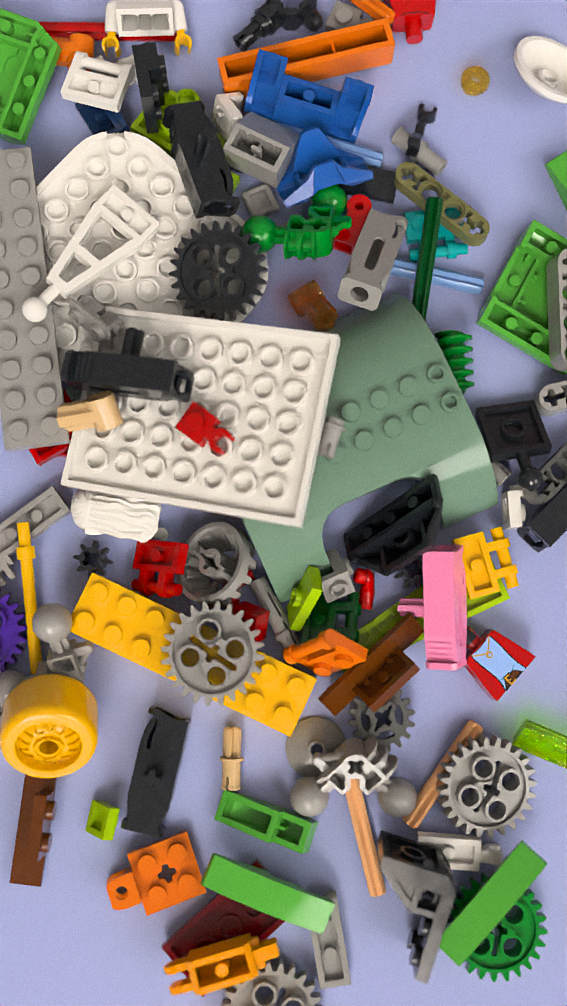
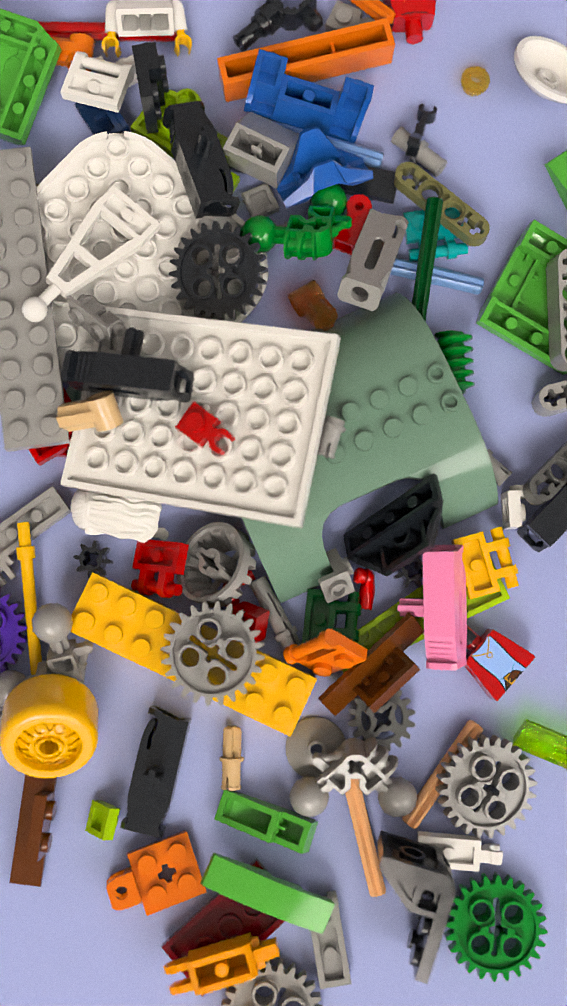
white bracket [211,91,244,141] -> none
lime plate [287,566,323,631] -> none
bright green slope [439,840,547,966] -> none
black plate [475,399,552,492] -> none

